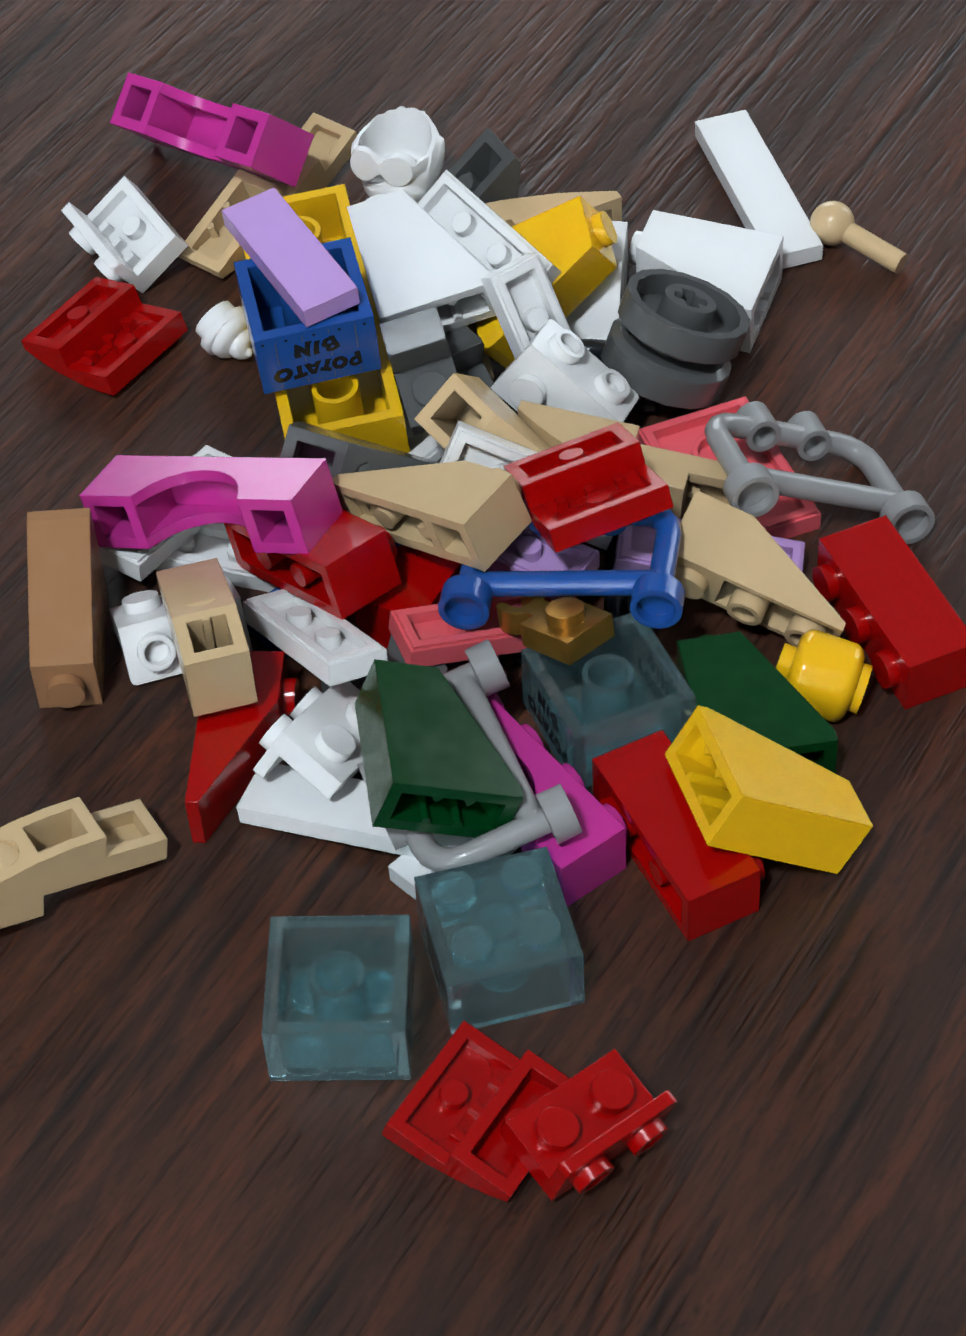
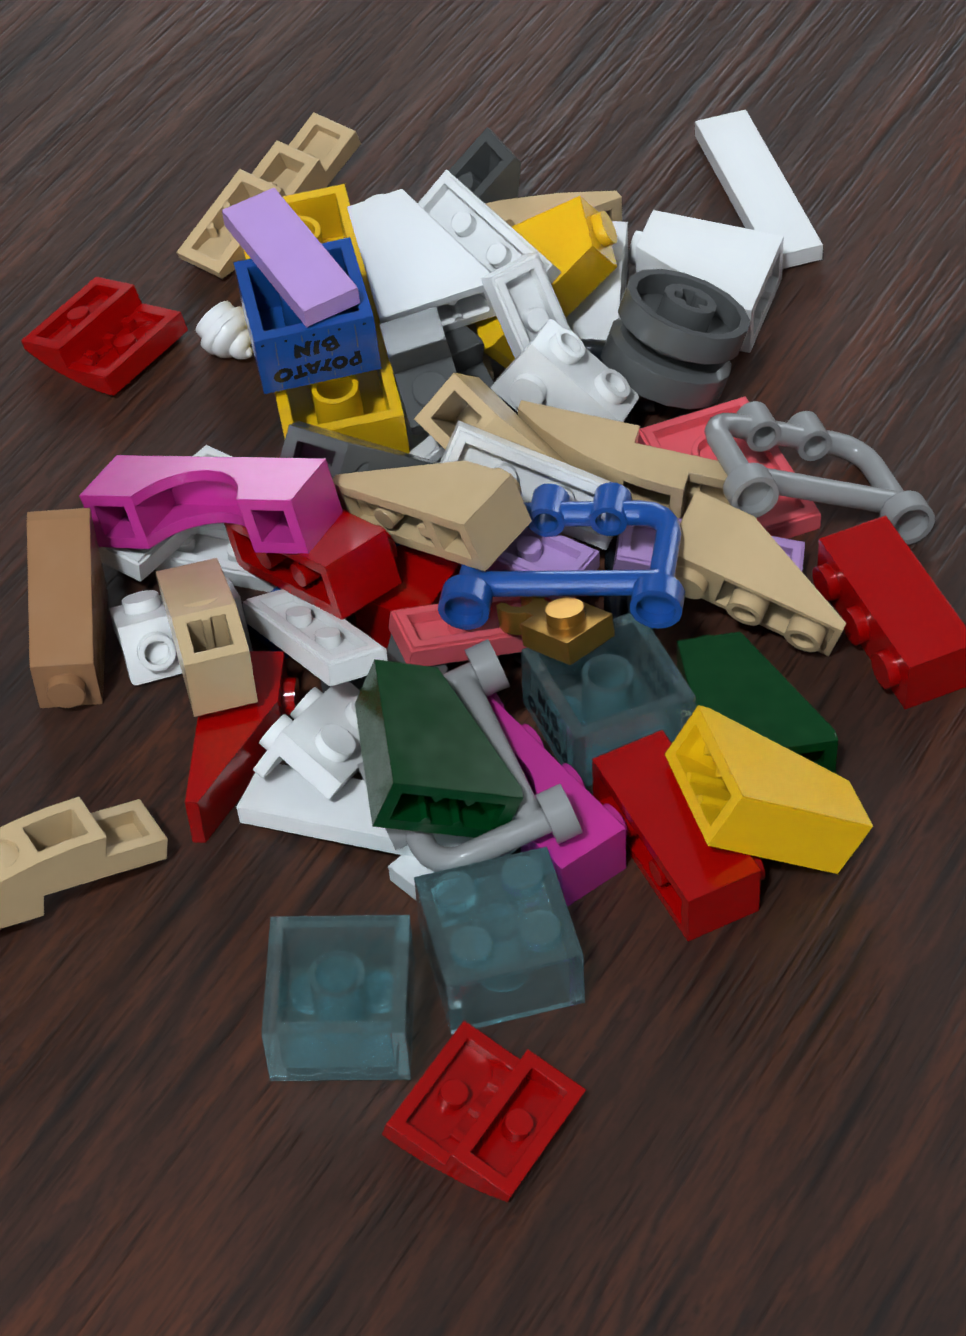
white bracket [61,176,188,294] -> none
dark pink arch [110,72,314,187] -> none
white hair [350,106,445,203] -> none
red bracket [499,1049,678,1201] -> none
red slope [503,422,674,553] -> none
yellow head [776,629,873,722] -> none
tan bar [810,201,908,274] -> none

